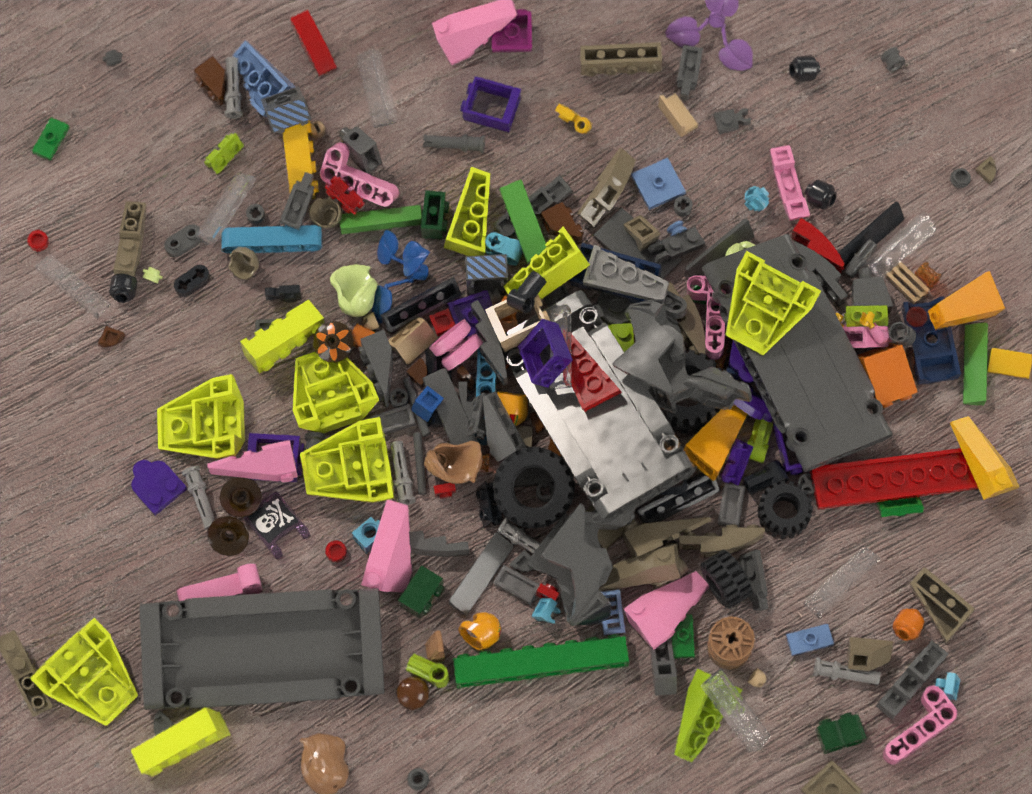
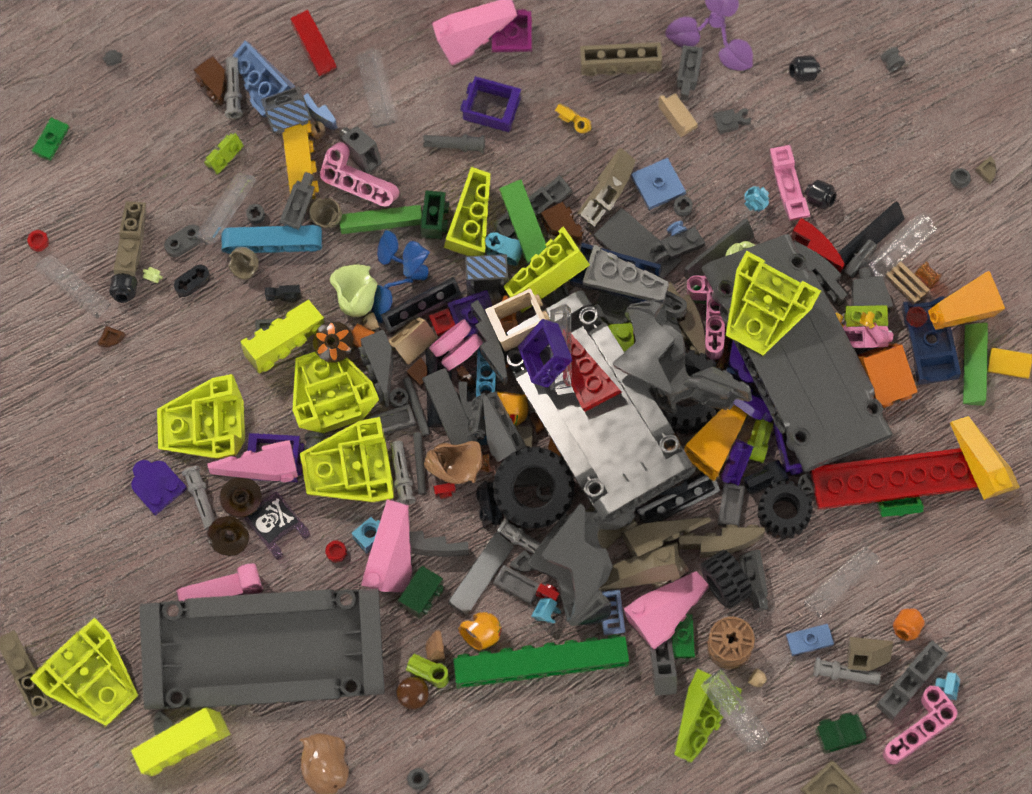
red hinge [325,175,365,215] -> none
blue panel [411,386,444,422] -> none
black piece [506,271,547,314] -> none
dark tan slope [623,215,660,252] -> none
dark grey wheel [889,322,916,347] -> none
dark tan wedge [910,567,975,644] -> none
none -> light blue slope [303,93,337,130]

